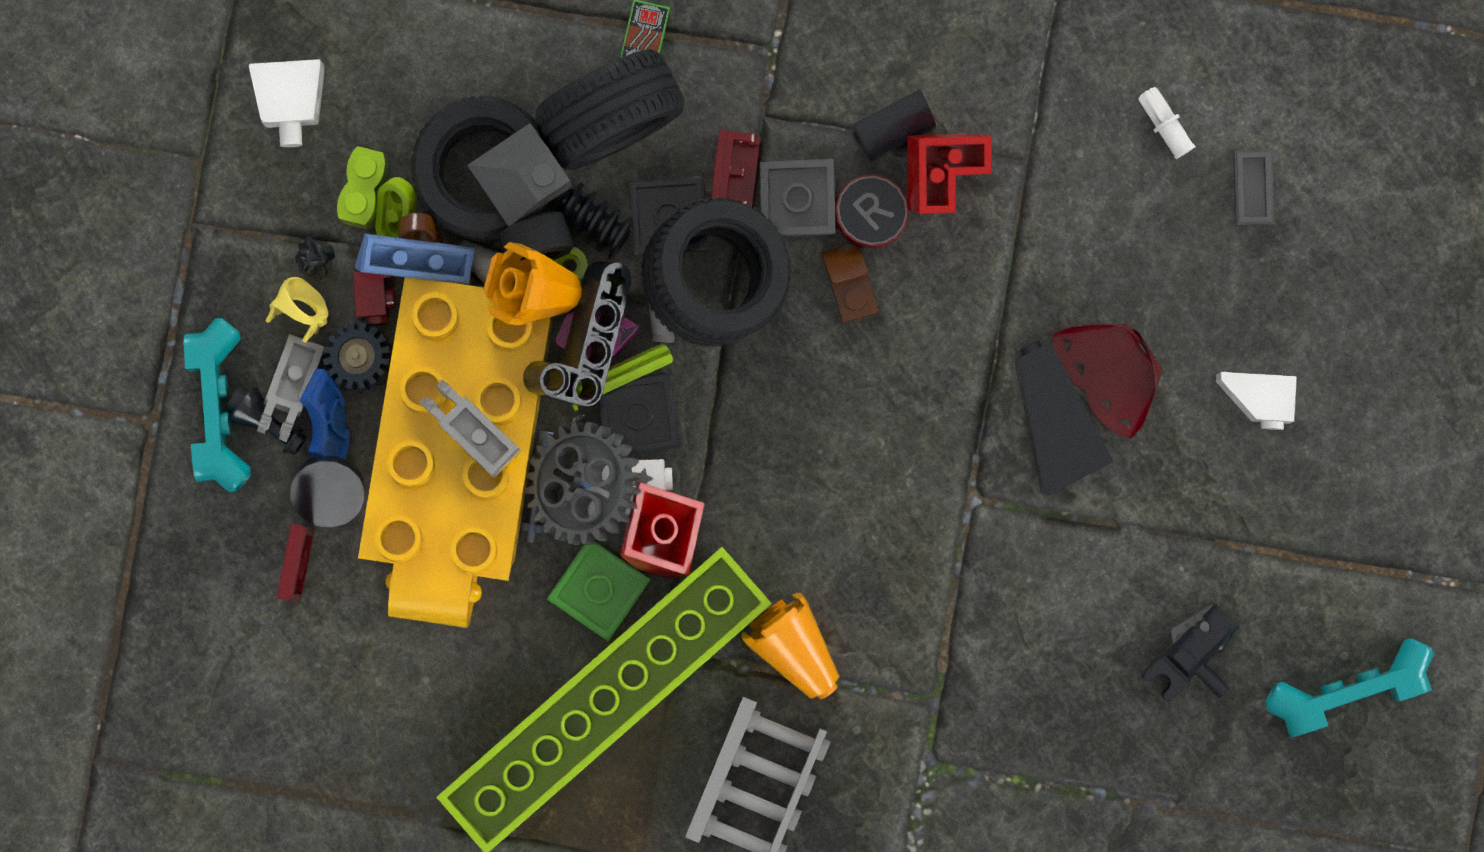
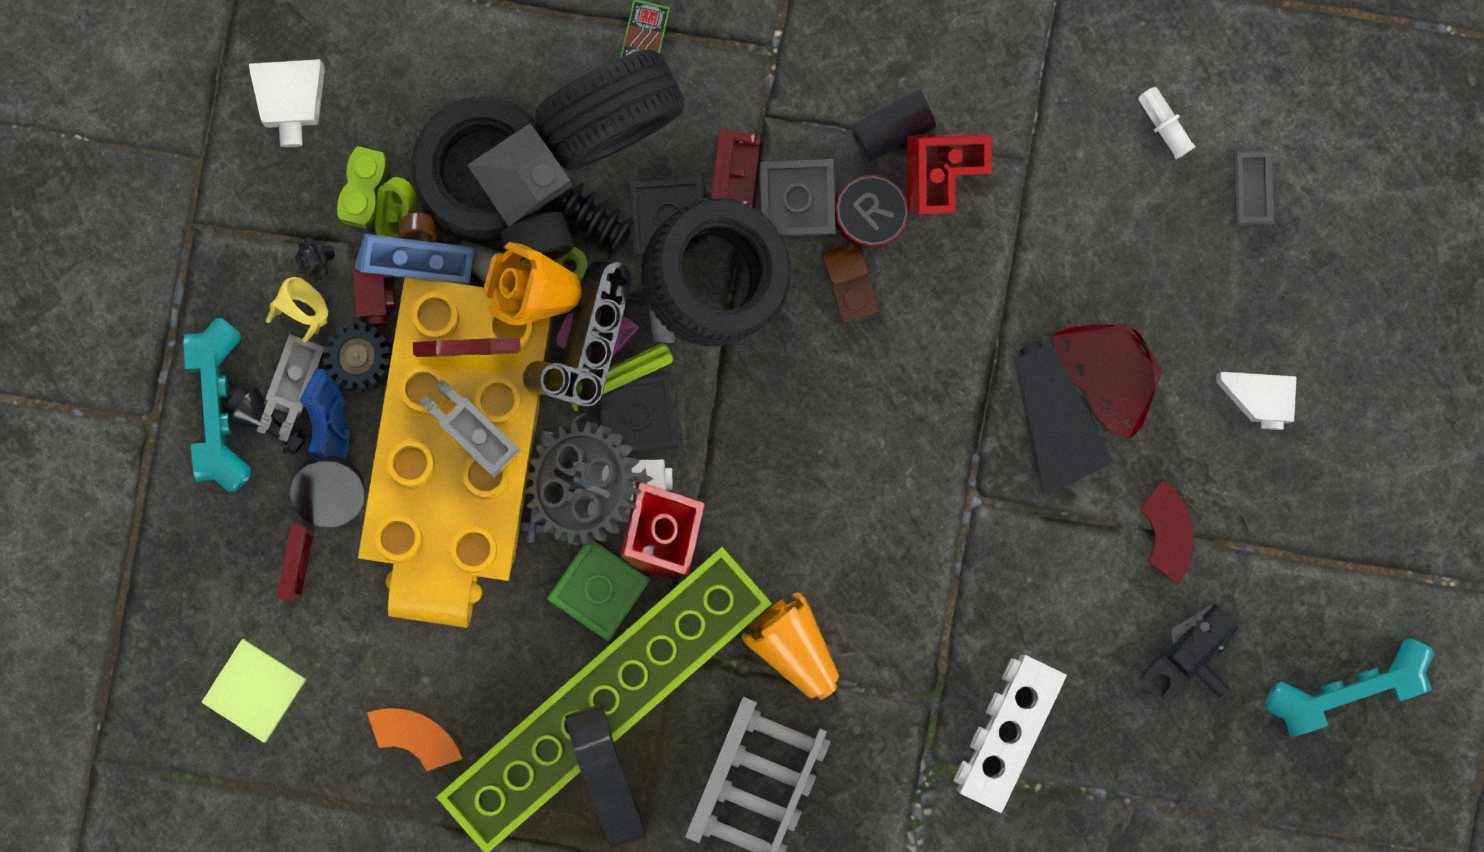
none -> yellowish green tile [202,639,307,743]
none -> orange tile [367,708,463,771]
none -> dark red tile [413,338,521,357]
none -> black beam [565,703,647,847]
none -> white brick [953,655,1067,813]
none -> dark red tile [1140,479,1193,584]

